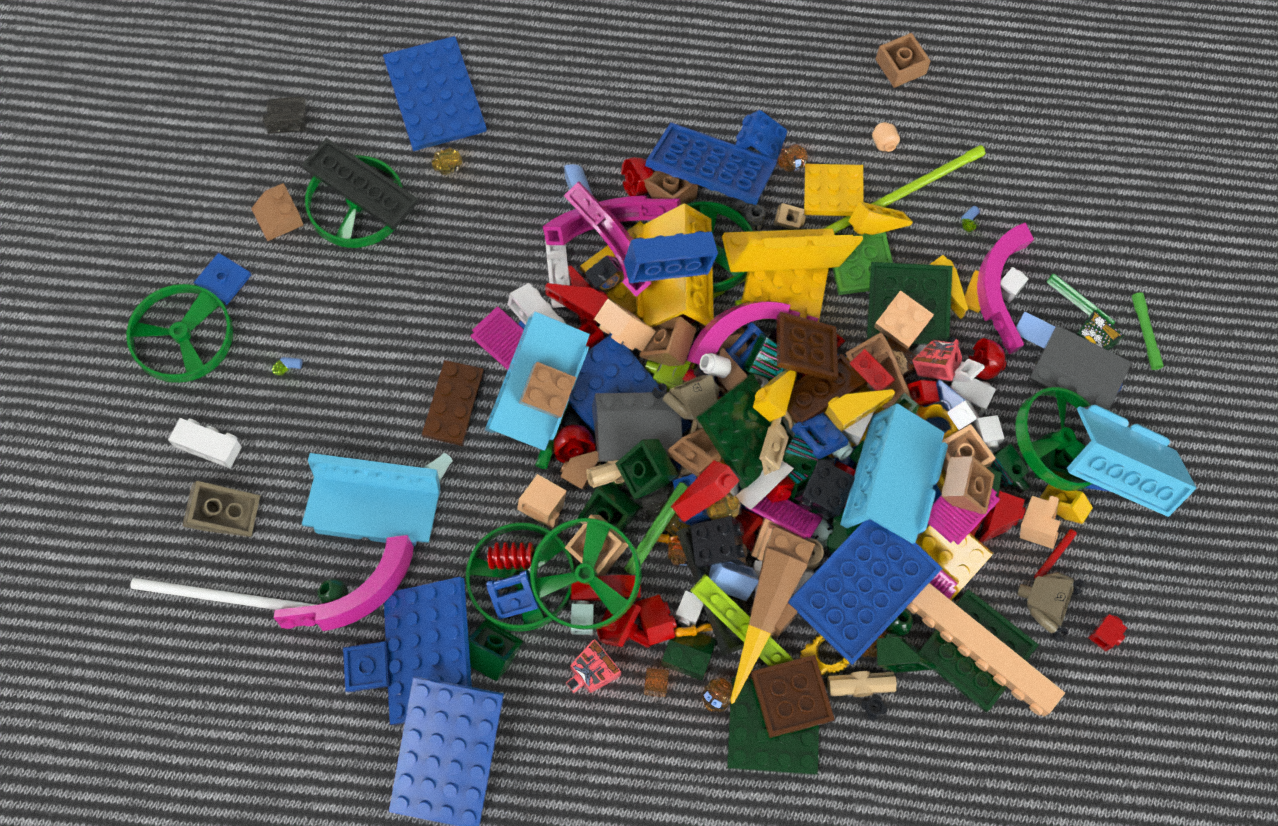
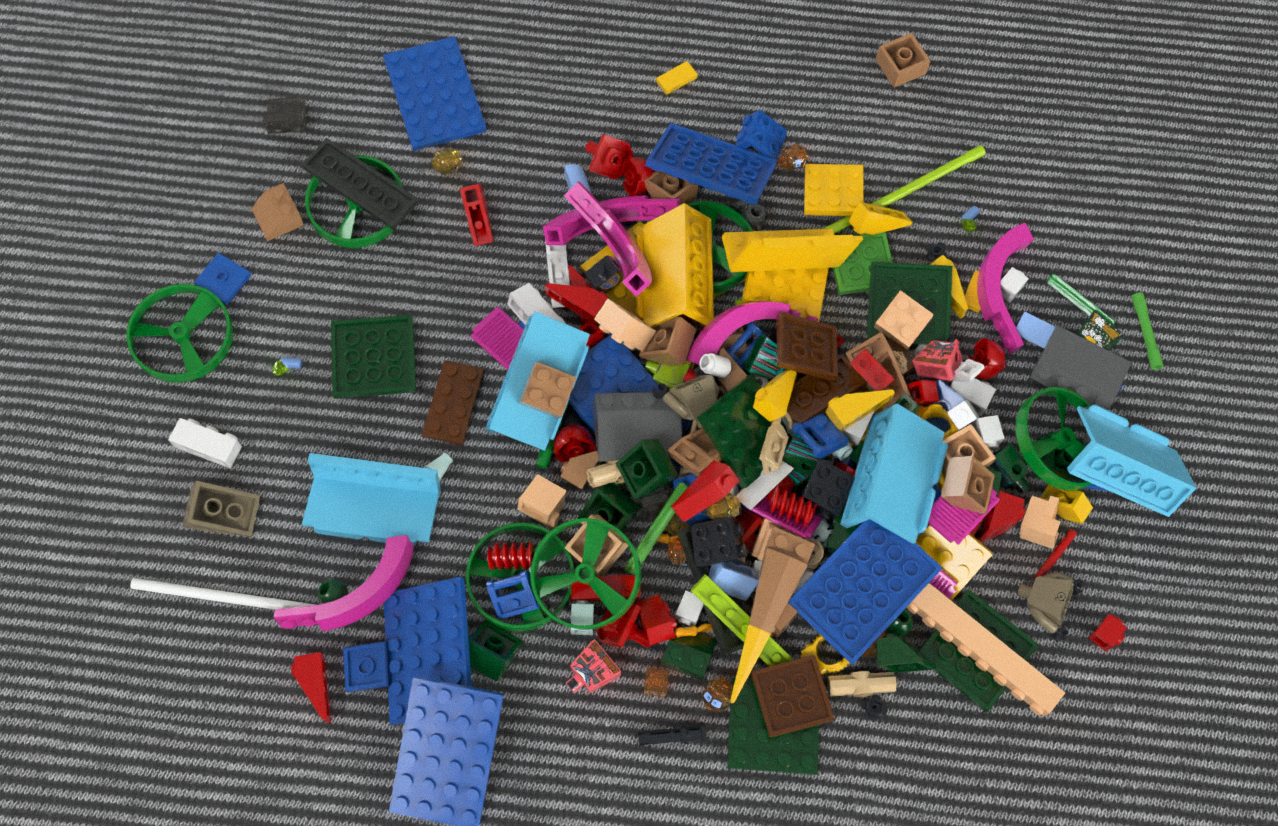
blue brick [624,231,718,283] -> none
tan brick [773,203,806,230] -> none
light nougat head [872,122,900,152] -> none
none -> red slope [291,652,331,723]
none -> dark green plate [331,315,417,399]
none -> red slope [460,184,494,247]
none -> red piece [585,133,634,180]
none -> black pin [638,722,707,746]
none -> yellow tile [656,61,698,95]
none -> red piece [769,486,818,527]
none -> black plate [925,242,947,262]

